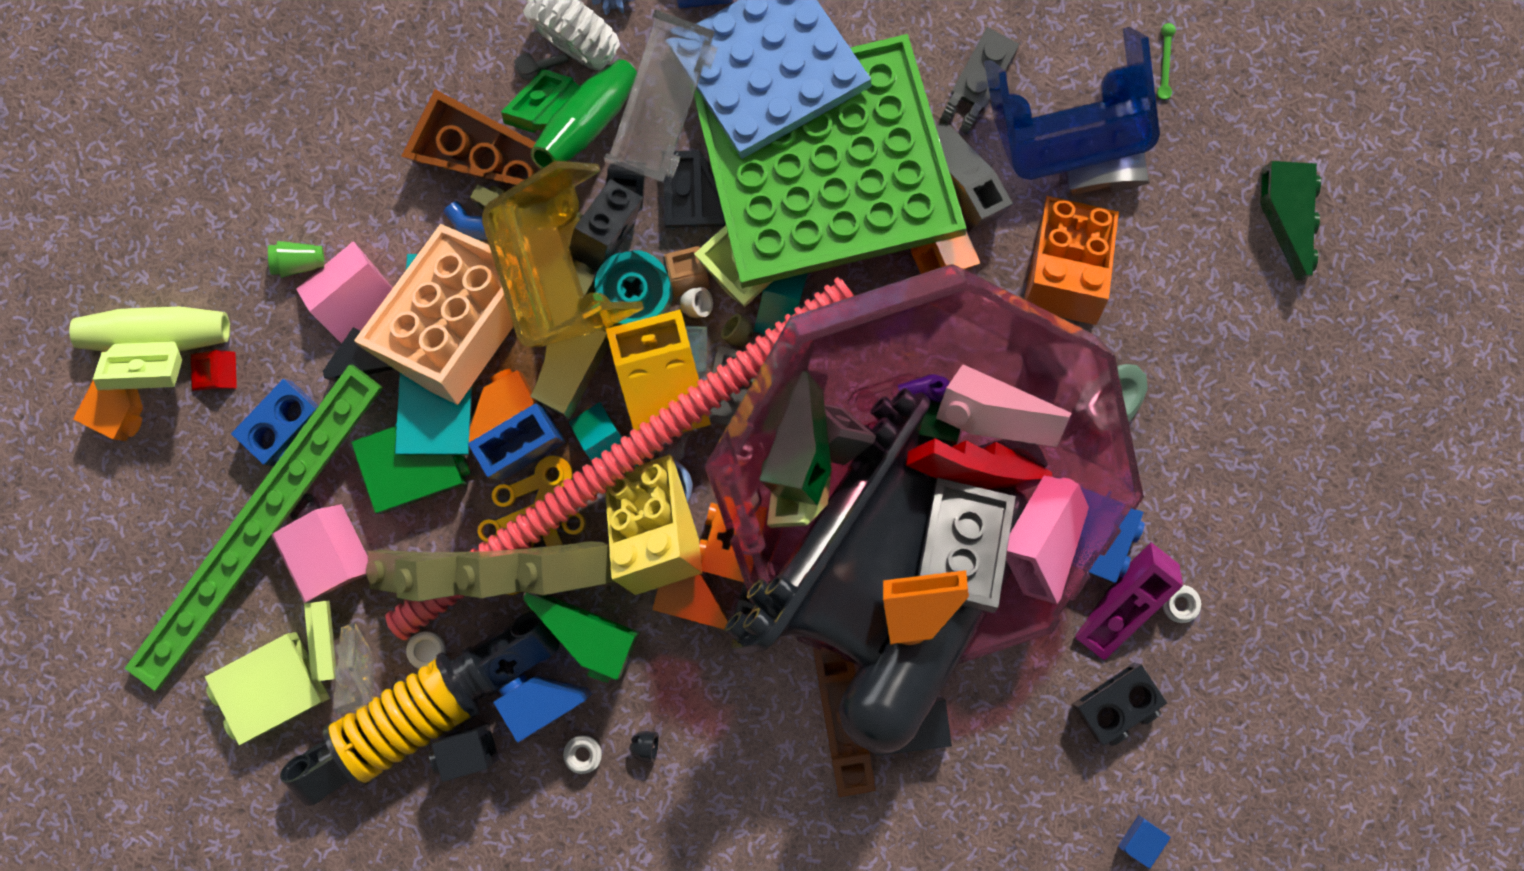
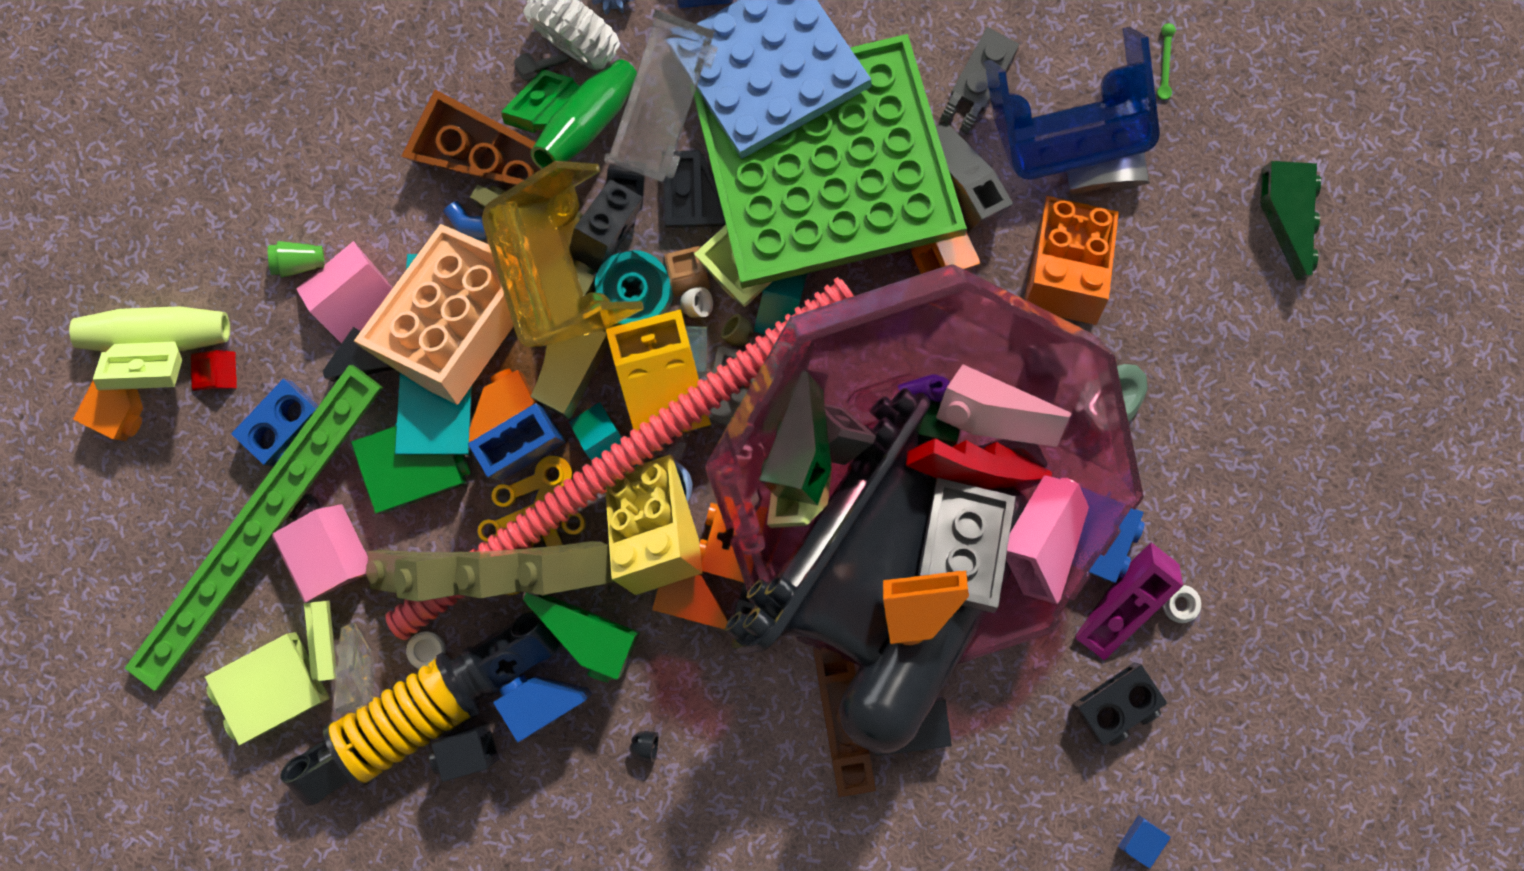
white plate [563,735,602,774] -> none

